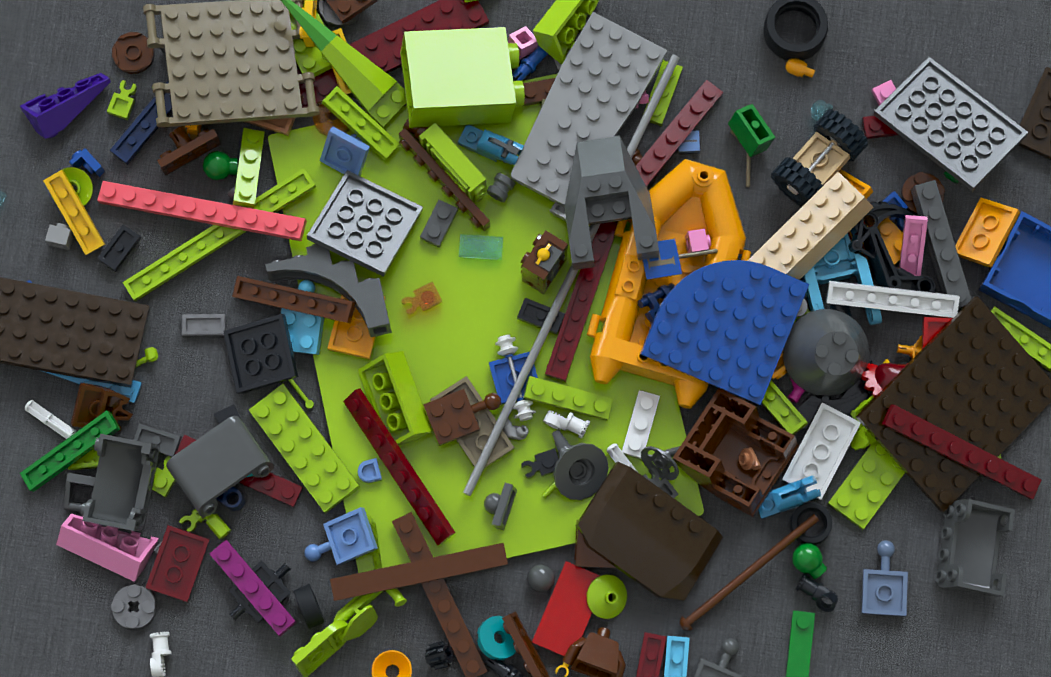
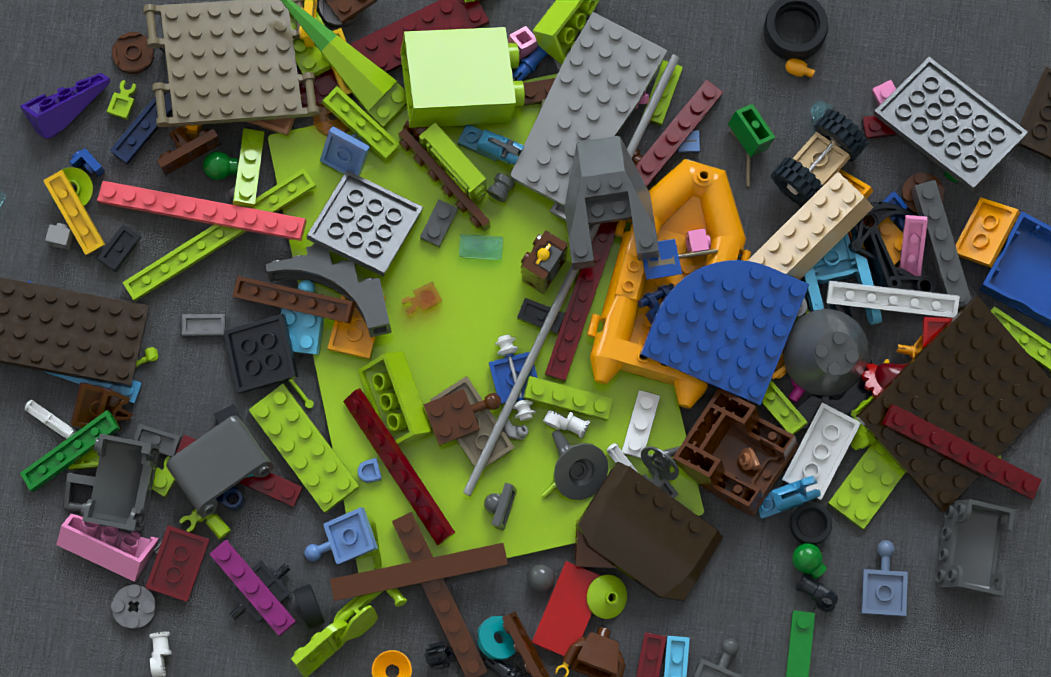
black plate [521,448,559,478] -> none
reddish brown bar [679,514,819,631] -> none

